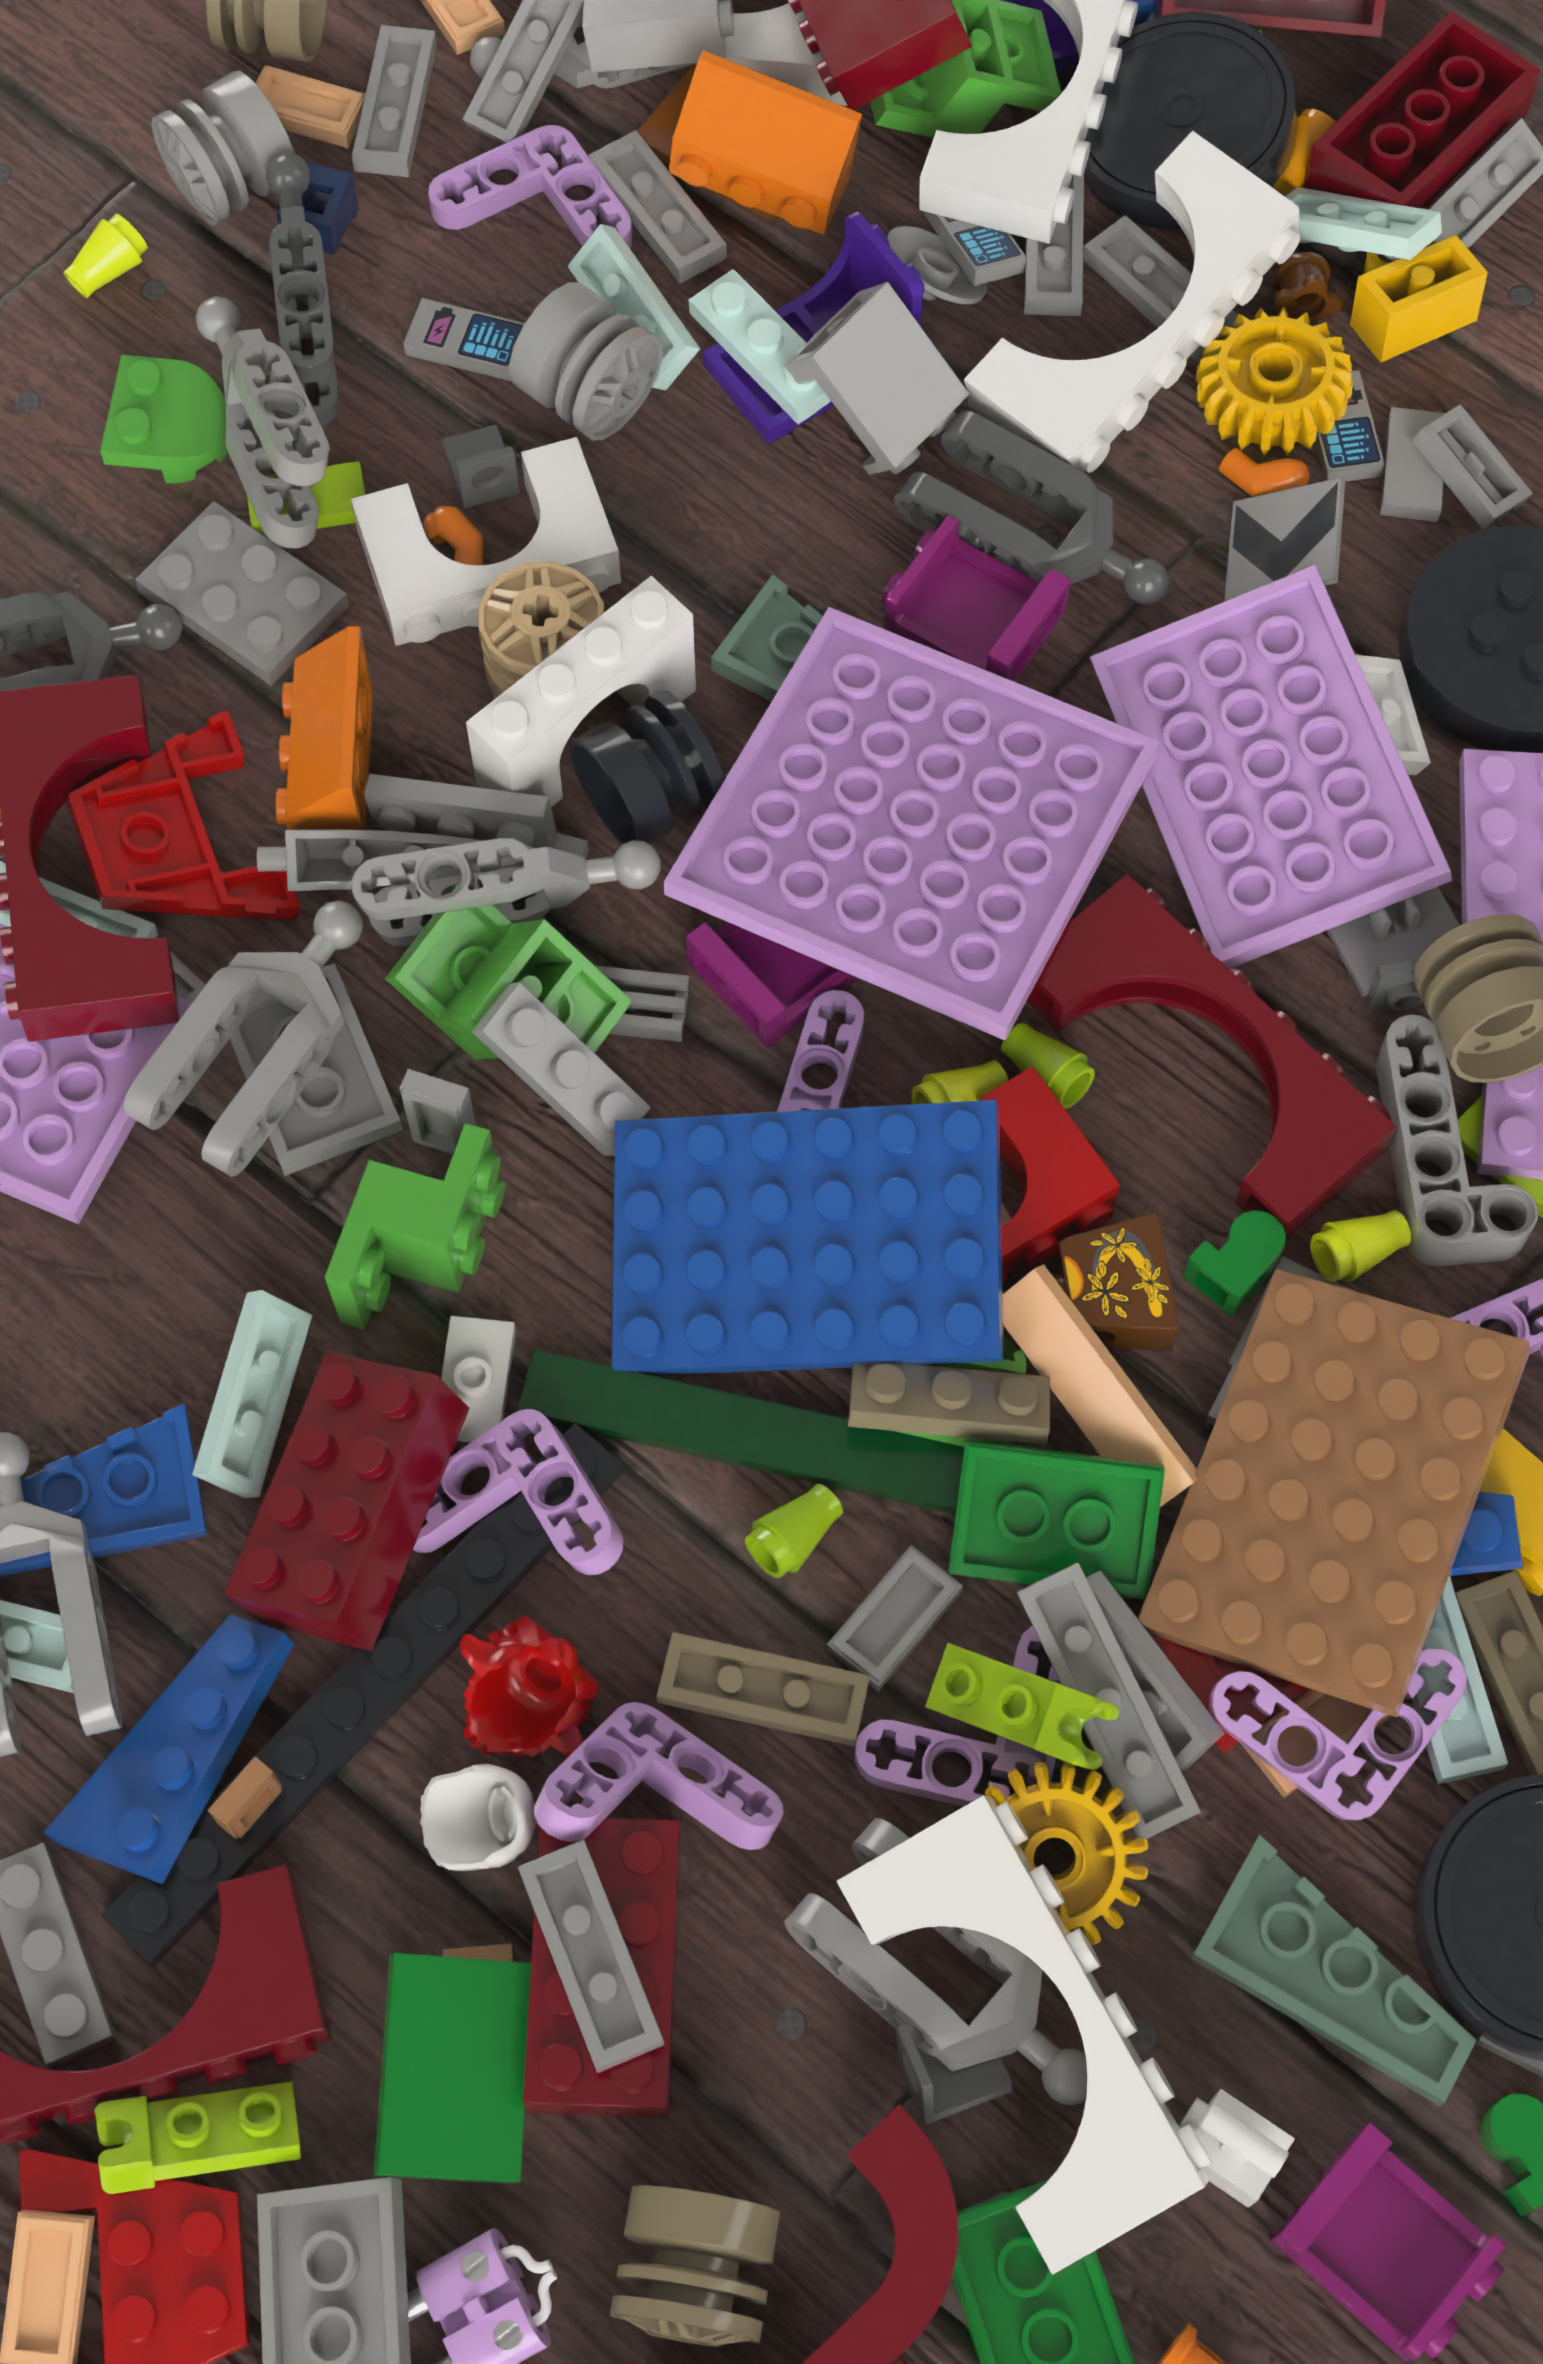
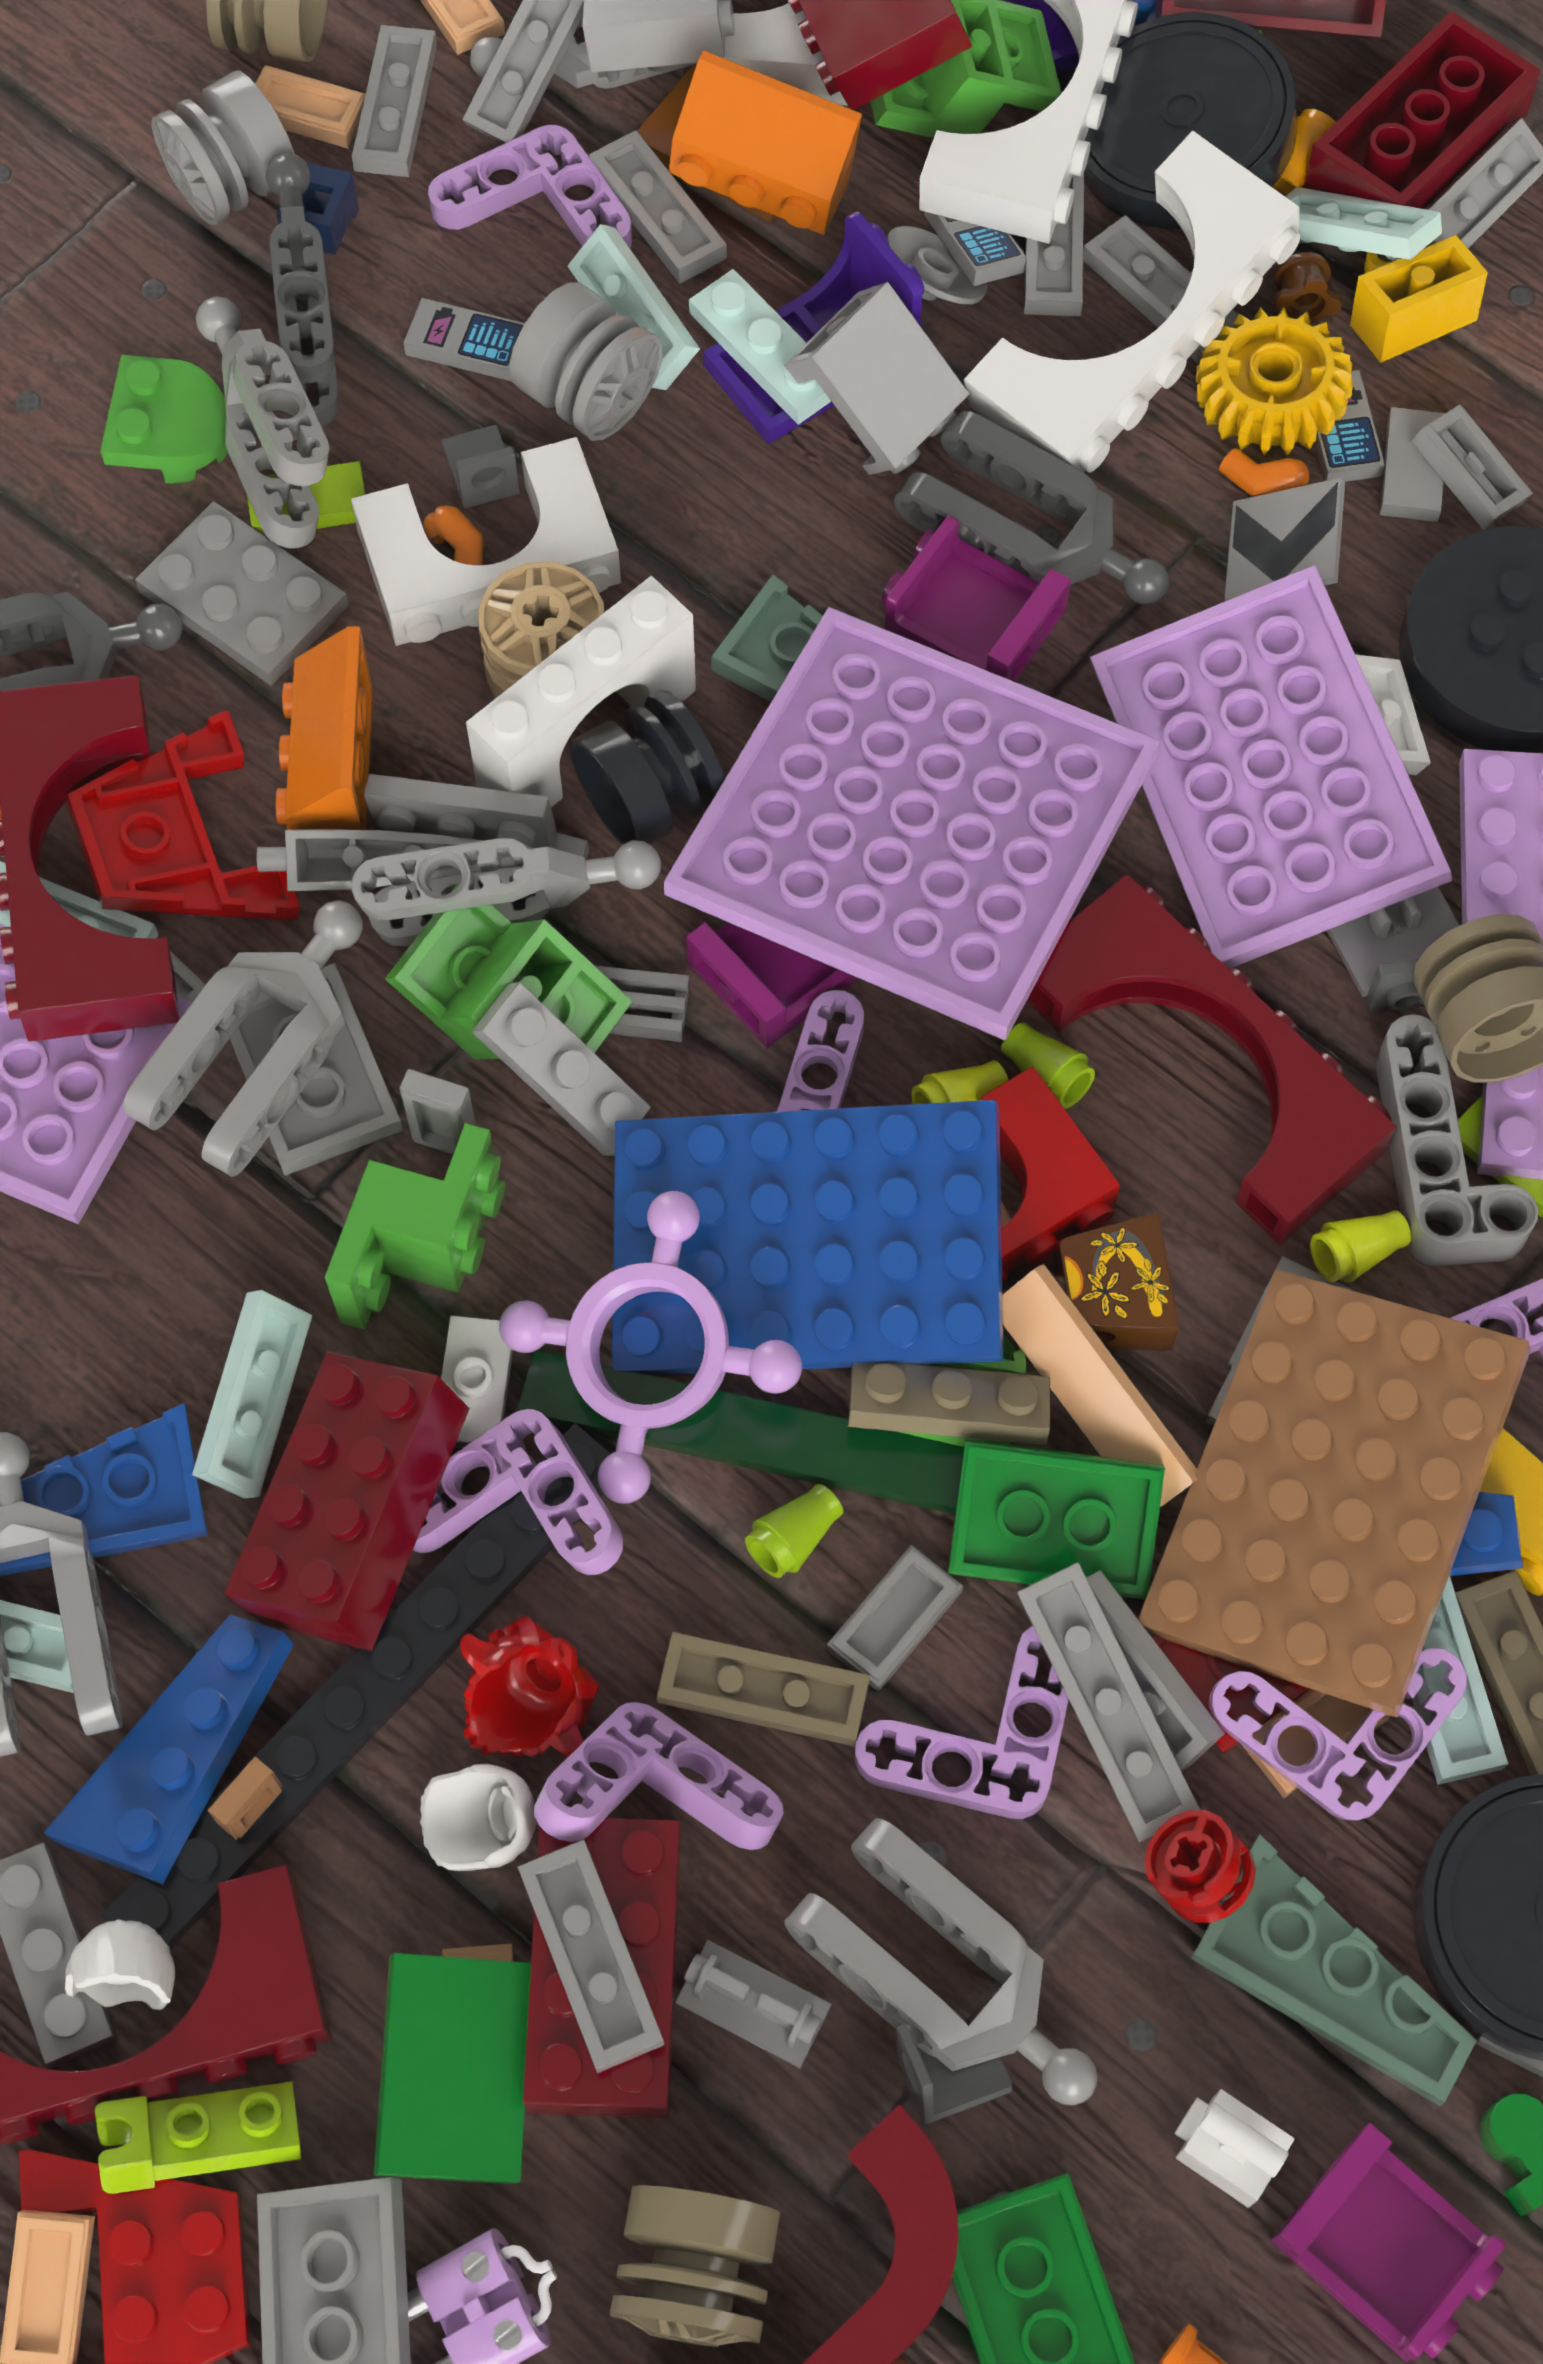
neon yellow cone [63,213,148,298] -> none
white arch [837,1795,1212,2275] -> none
lime plate [925,1643,1119,1770] -> none
yellow gear [985,1761,1148,1945] -> none
green leg [1183,1210,1286,1318] -> none
none -> white hair [65,1920,175,2010]
none -> lavender piece [499,1191,802,1504]
none -> light grey hinge [675,1940,832,2069]
none -> red wheel [1144,1810,1256,1923]

